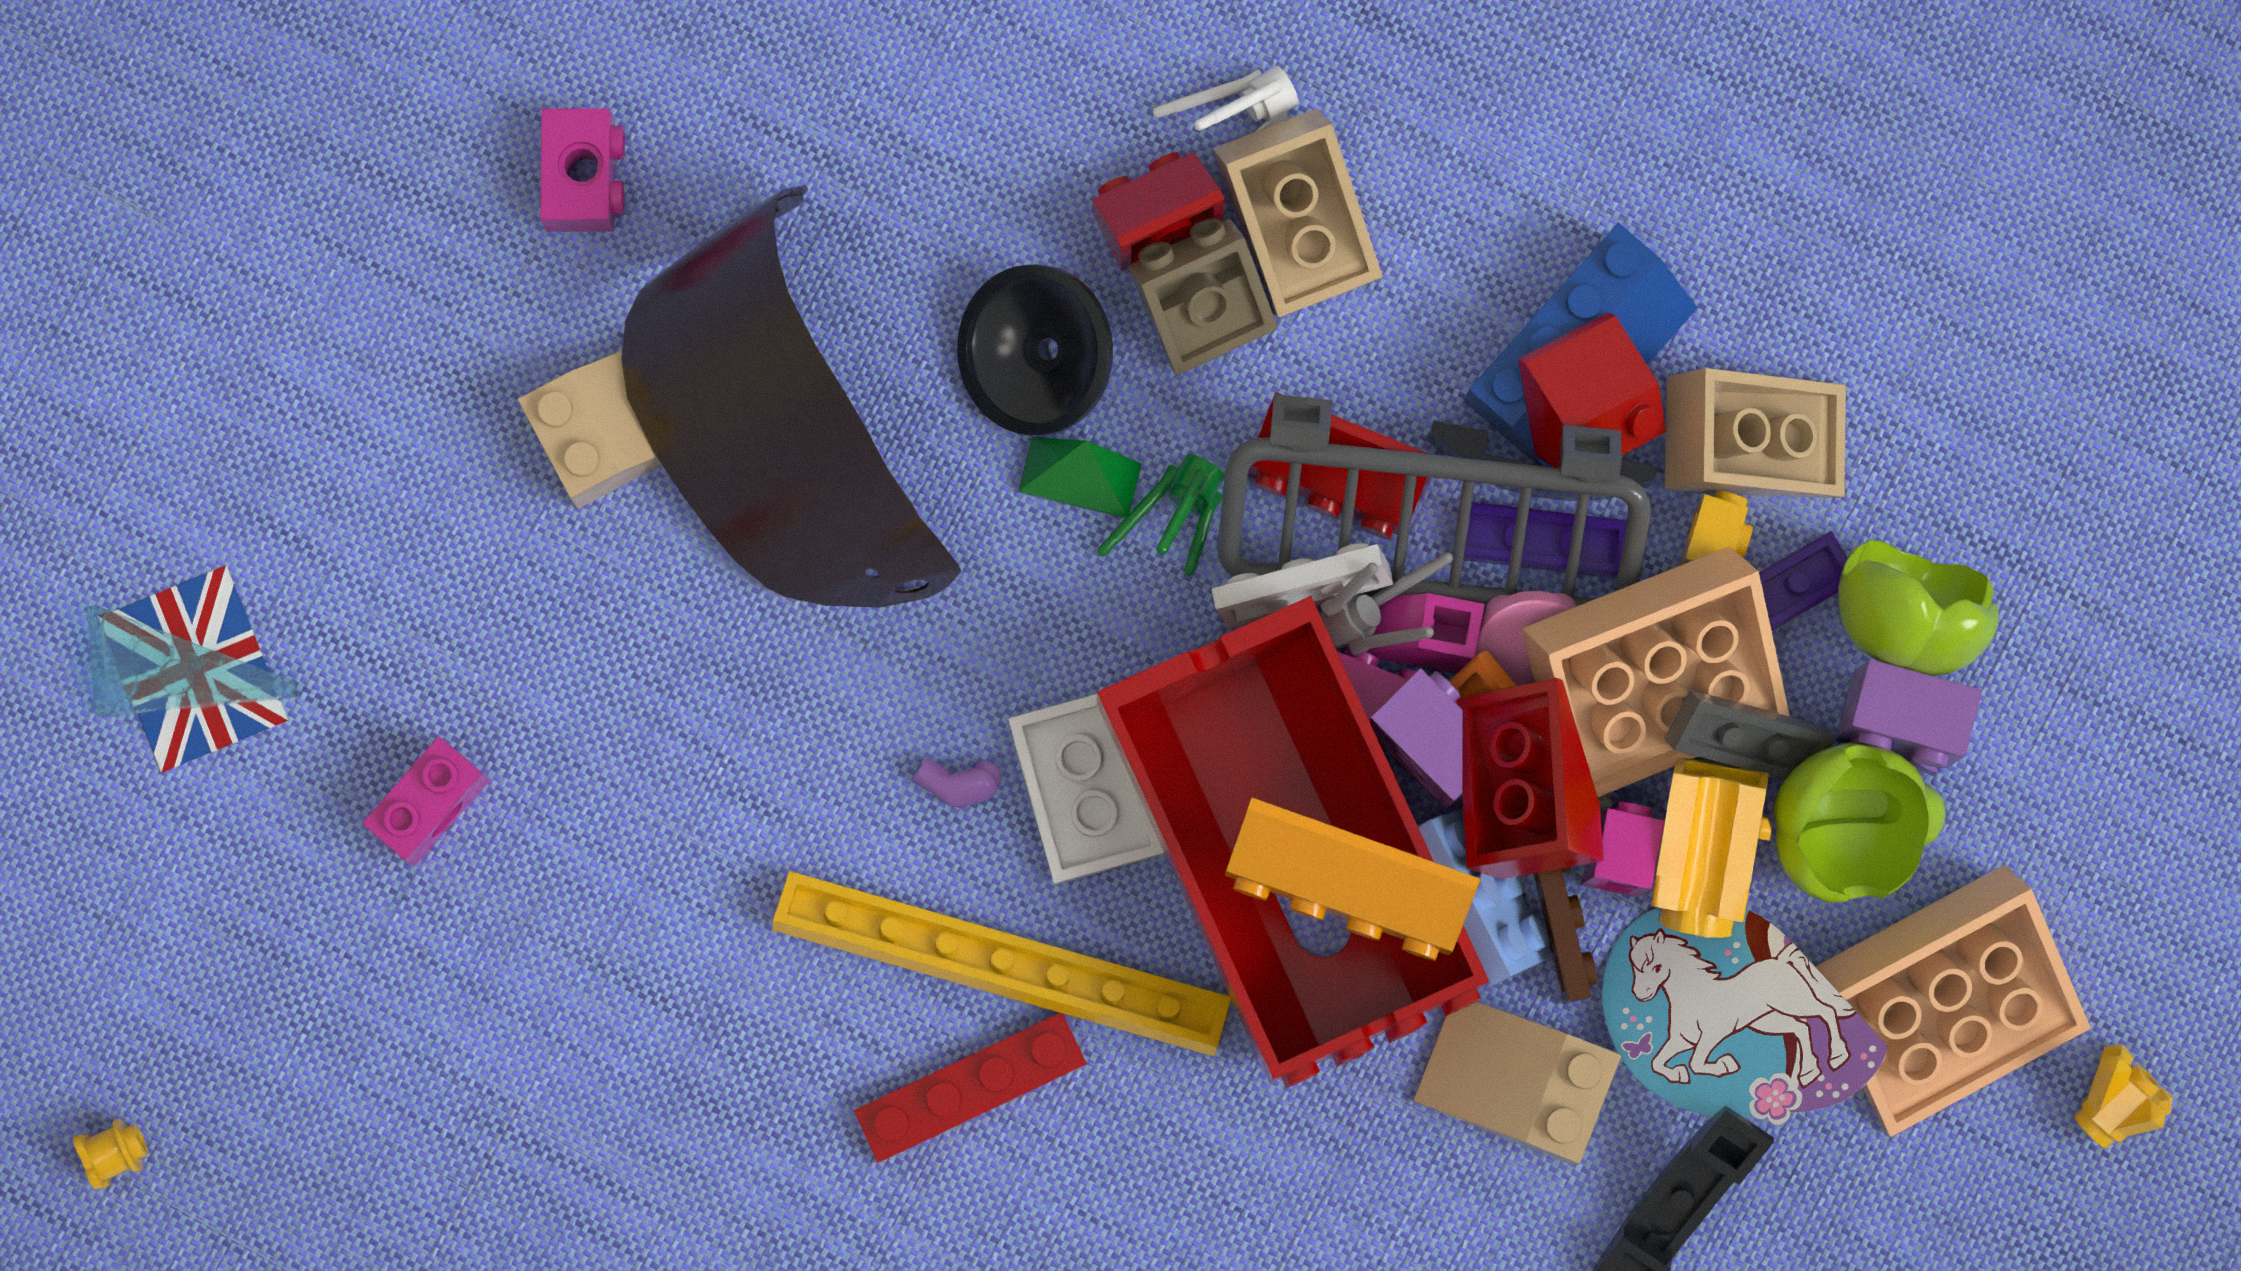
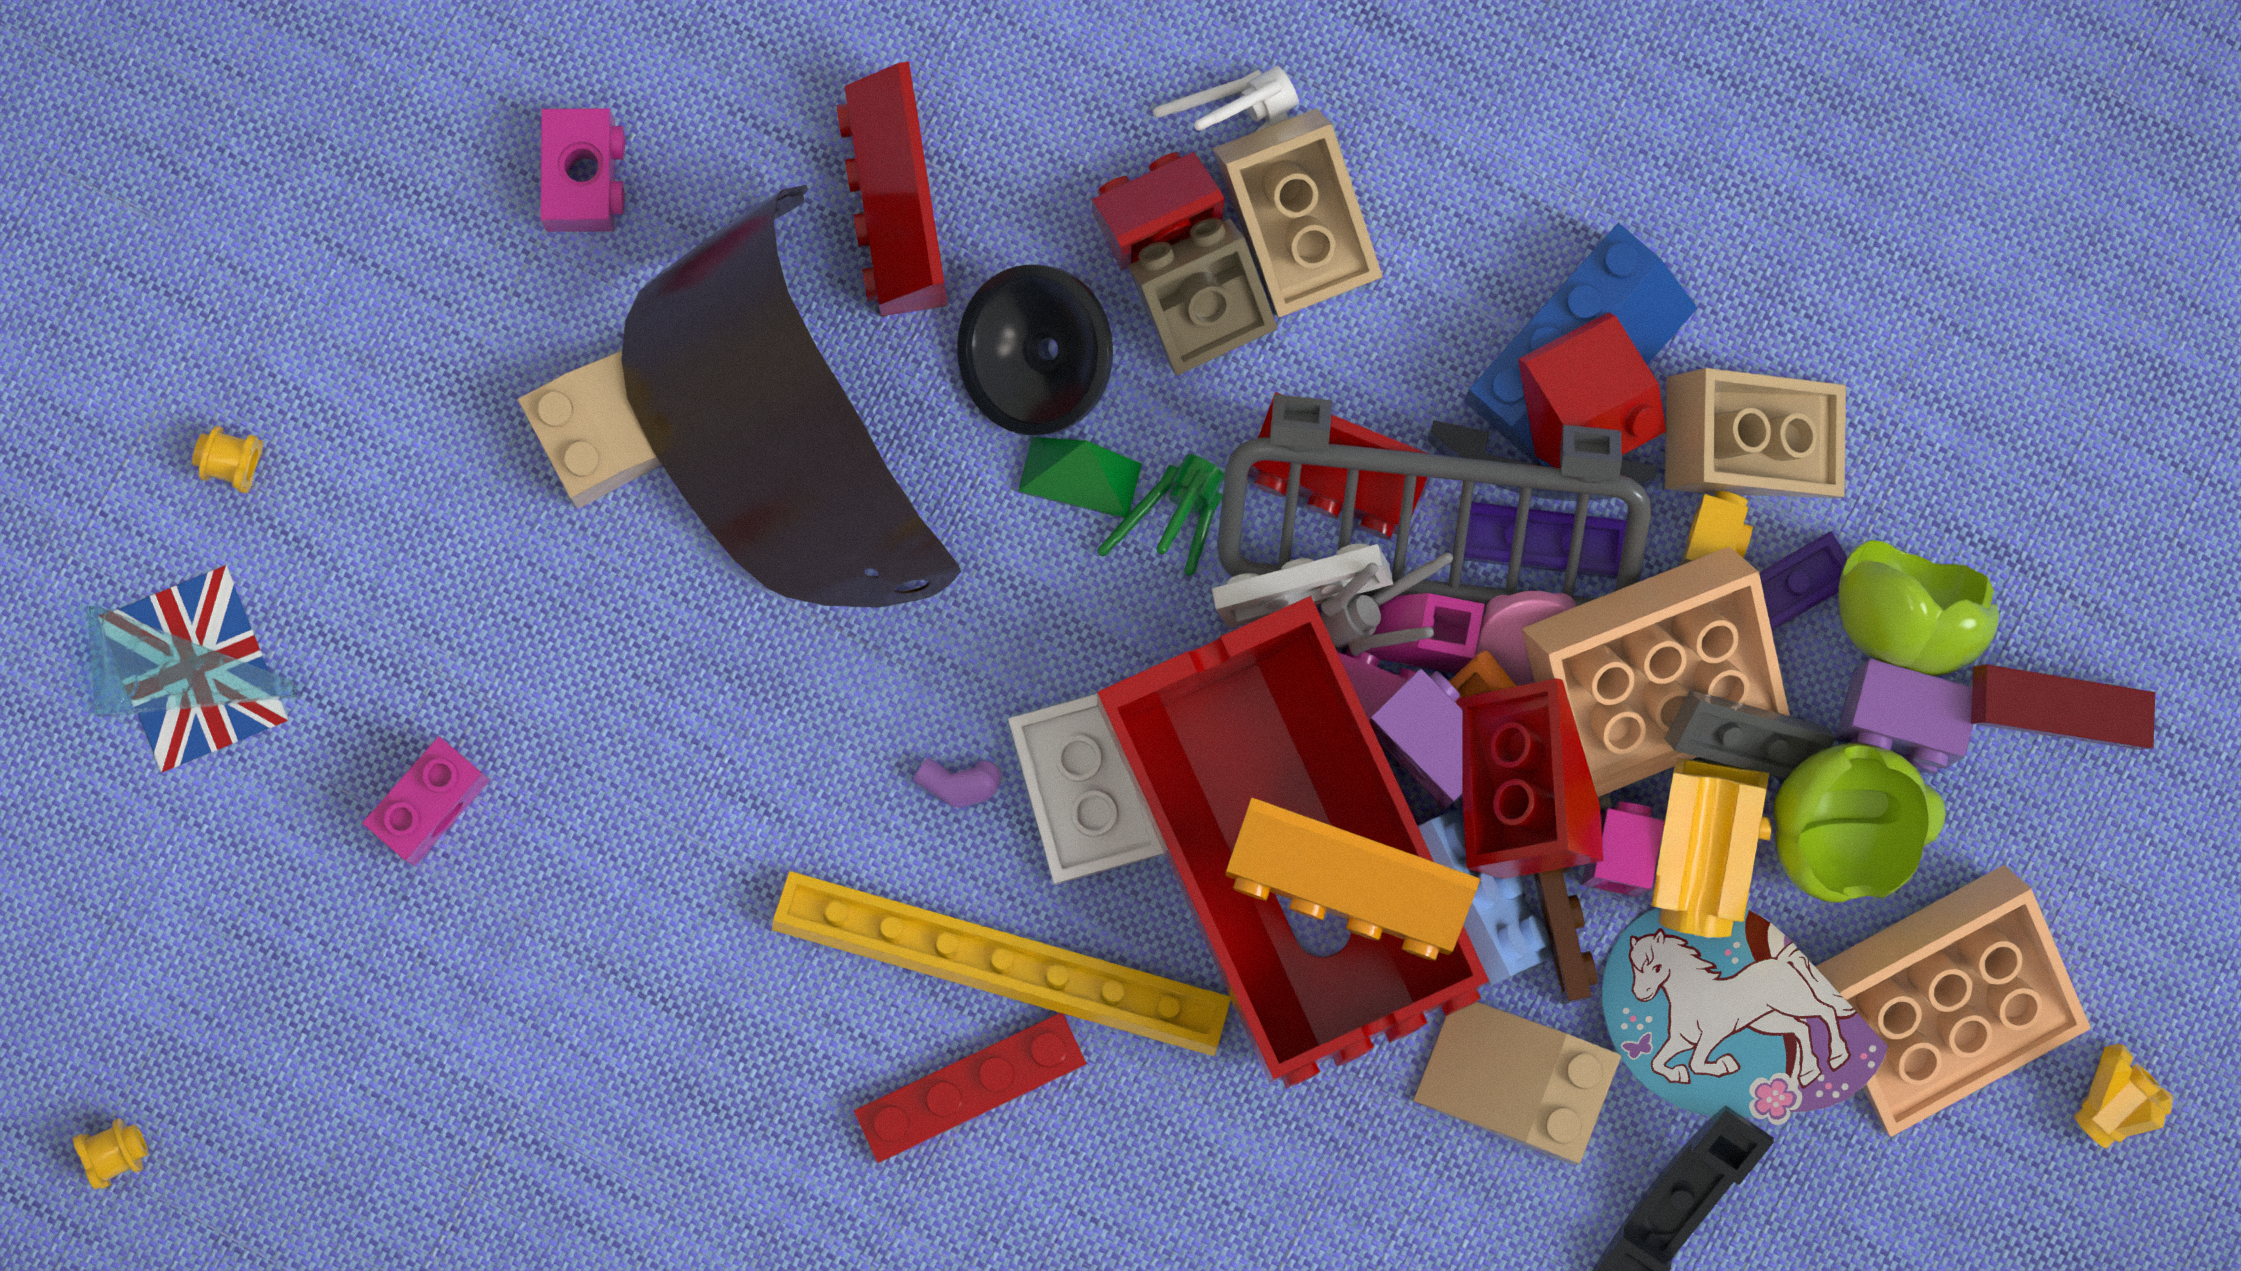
none -> yellow brick [192,425,264,494]
none -> red slope [836,61,948,316]
none -> dark red tile [1971,664,2156,750]

